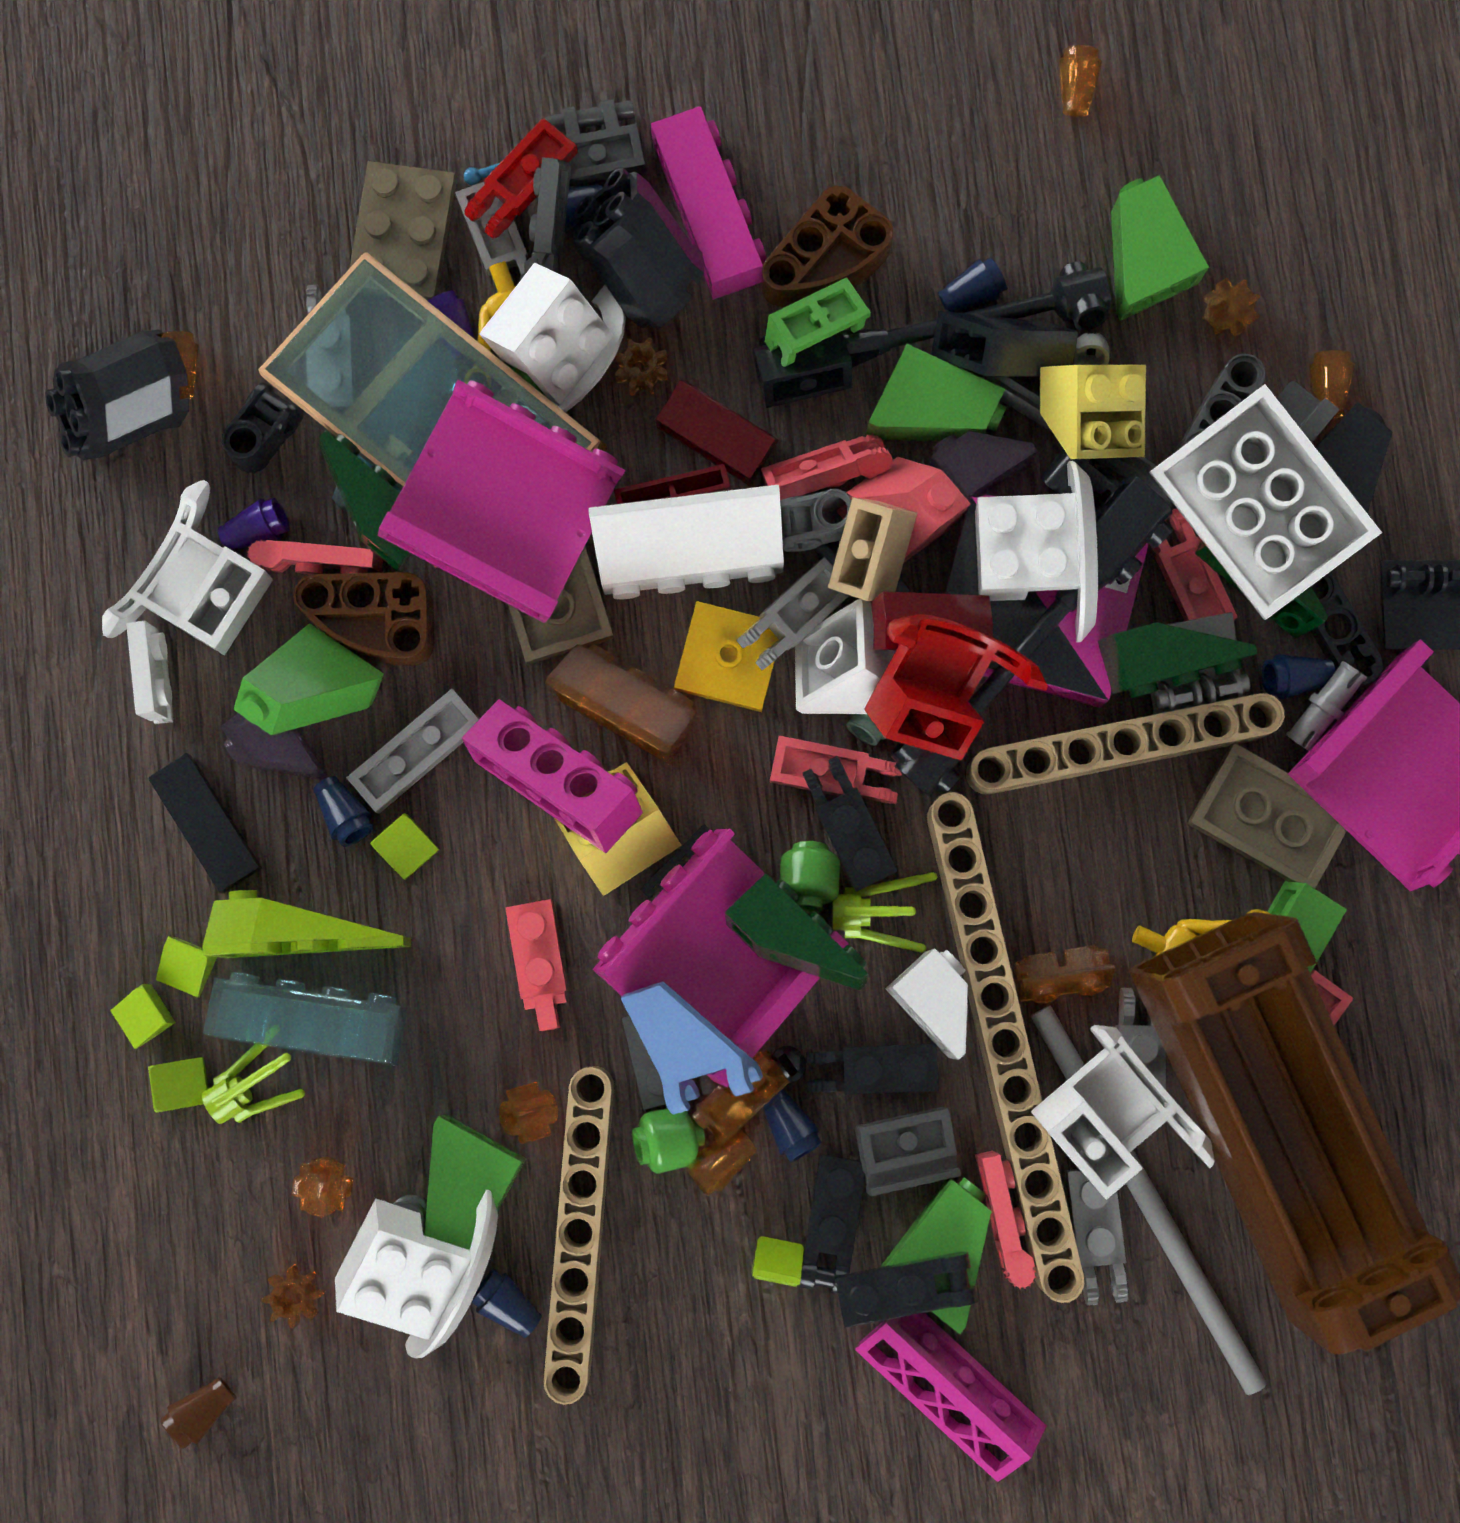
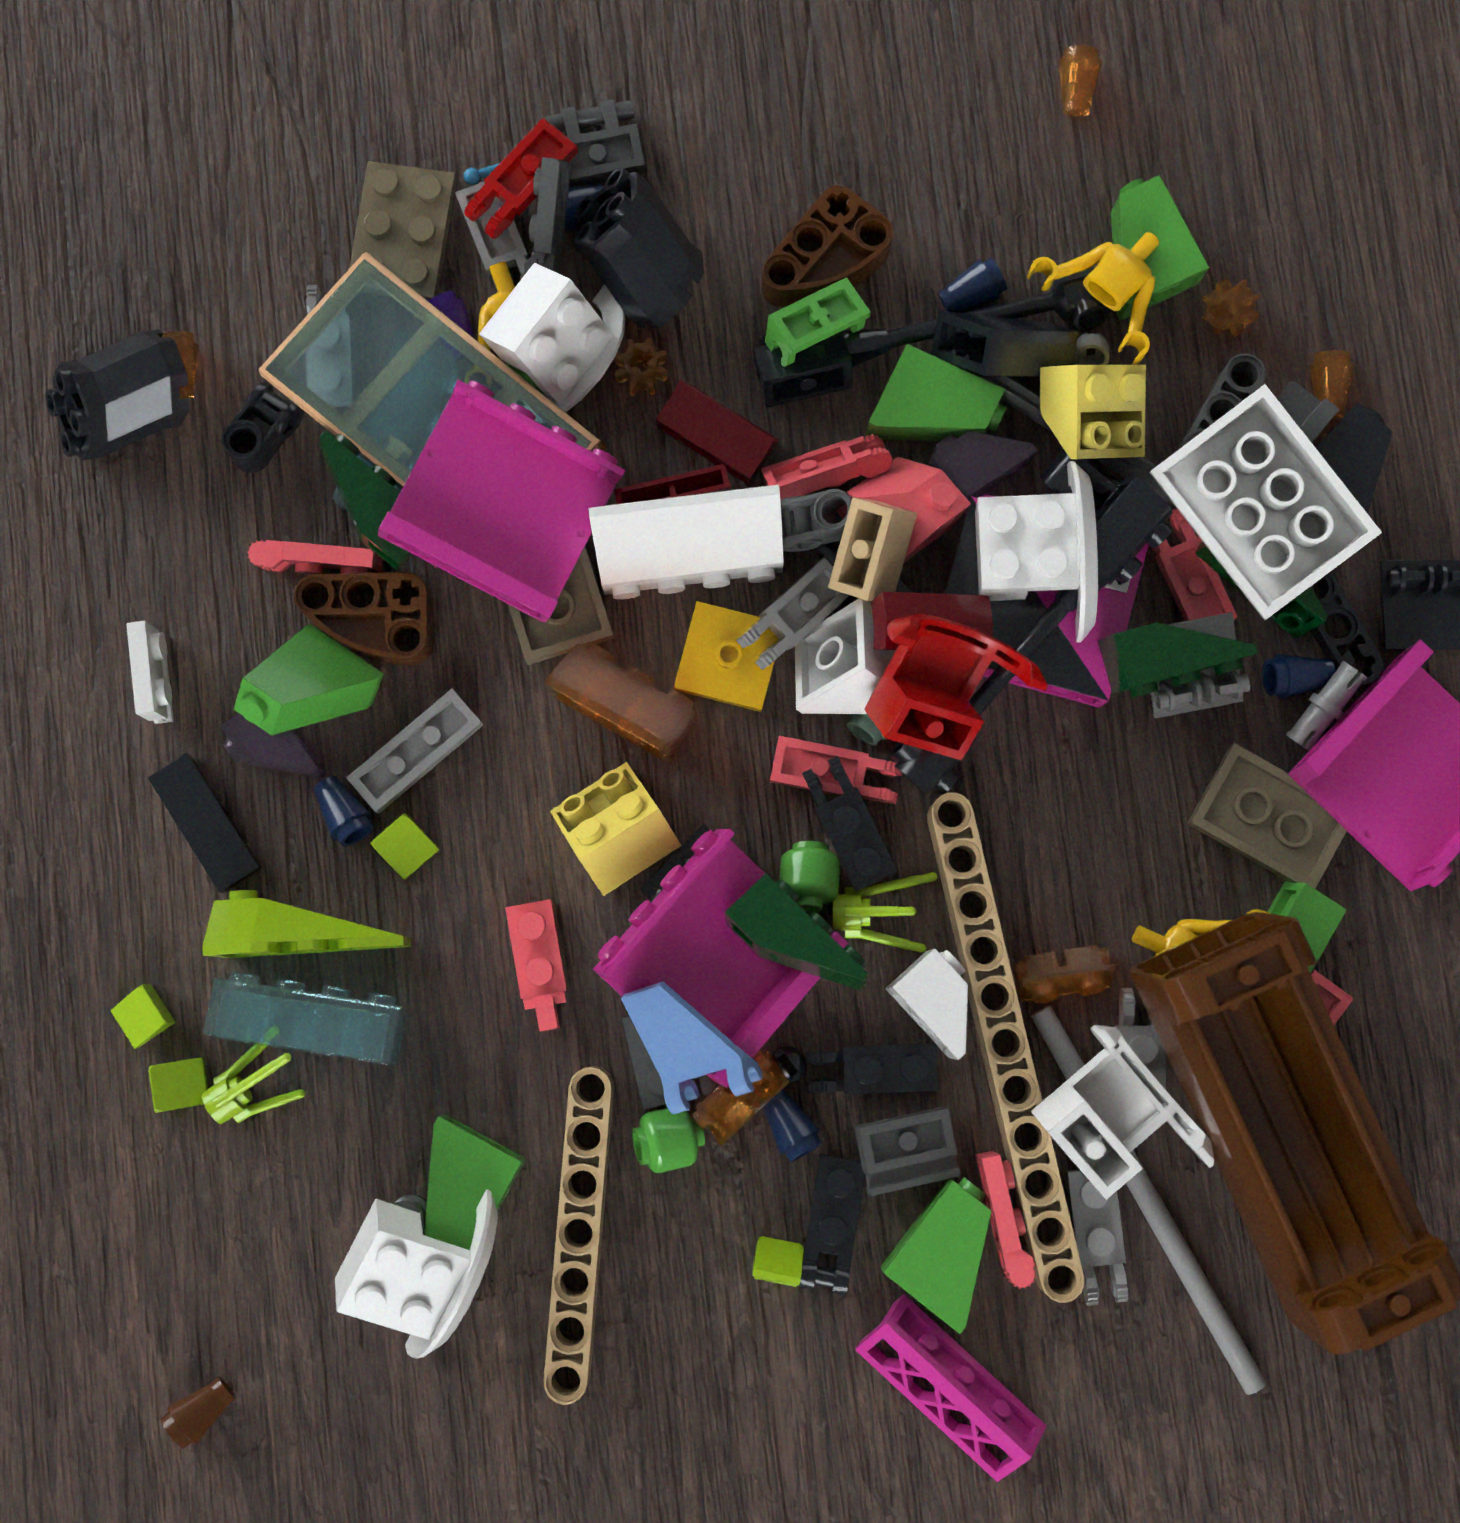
white piece [102,480,273,656] -> none
lime slope [156,936,217,998] -> none
dark purple cone [217,498,290,551] -> none
clear orange gear [261,1264,325,1329] -> none
clear orange gear [291,1157,353,1217] -> none
dark pink brick [461,699,643,854] -> none
dark blue cone [472,1269,542,1338] -> none
clear orange gear [499,1082,558,1144] -> none
dark pink brick [651,106,767,300] -> none
clear orange cone [685,1129,757,1197] -> none
black plate [834,1252,978,1328] -> none
tan beam [966,693,1285,794] -> none
none -> yellow piece [1027,232,1159,365]

